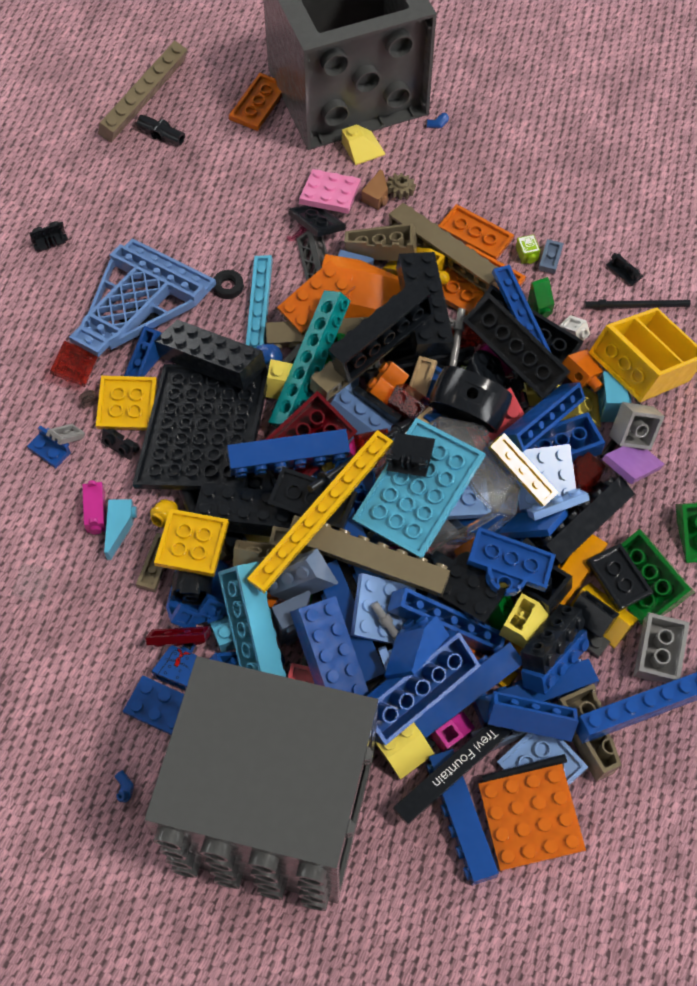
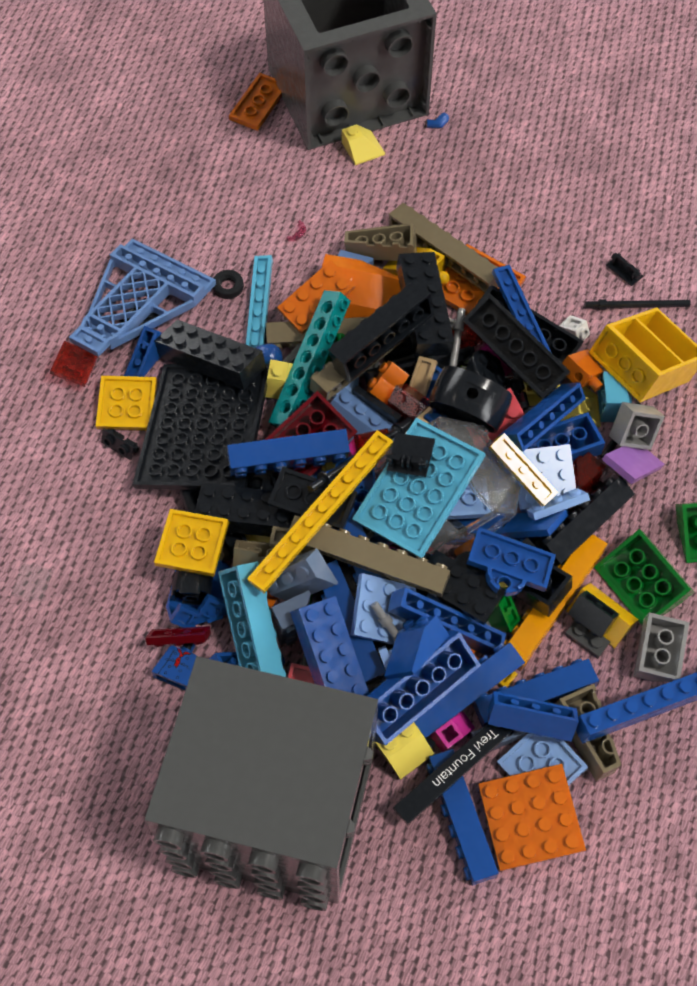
blue bracket [27,425,71,469] -> none
black hinge [29,221,68,252] -> none
light grey tile [46,424,85,445] -> none
clear smoke tile [78,390,99,409] -> none
dark pink brick [83,480,106,535] -> none
dark tan brick [98,40,188,143] -> none
medium azure slope [104,499,137,560] -> none
blue arm [115,770,134,803] -> none
blue plate [123,675,184,735] -> none
black piece [136,115,185,146] -> none
dark tan plate [136,533,165,593] -> none
yellow head [150,499,178,528] -> none
medium azure slope [209,615,235,653] -> none
black tile [288,205,346,237] -> none
dark grey fence [297,230,328,281] -> none
bright pink plate [299,169,361,214] -> none
medium nougat slope [362,169,389,210] -> none
dark tan gear [386,173,416,200] -> none
orange plate [438,204,514,260] -> none
black bar [482,754,567,782] -> none
light yellow slope [499,593,549,648] -> none
lime brick [516,234,540,264] -> none
black brick [520,604,585,674] -> none
blue arch [521,629,589,695] -> none
green slope [527,277,555,318] -> none
sand blue plate [538,239,564,274] -> none
black tile [586,543,653,612] -> none

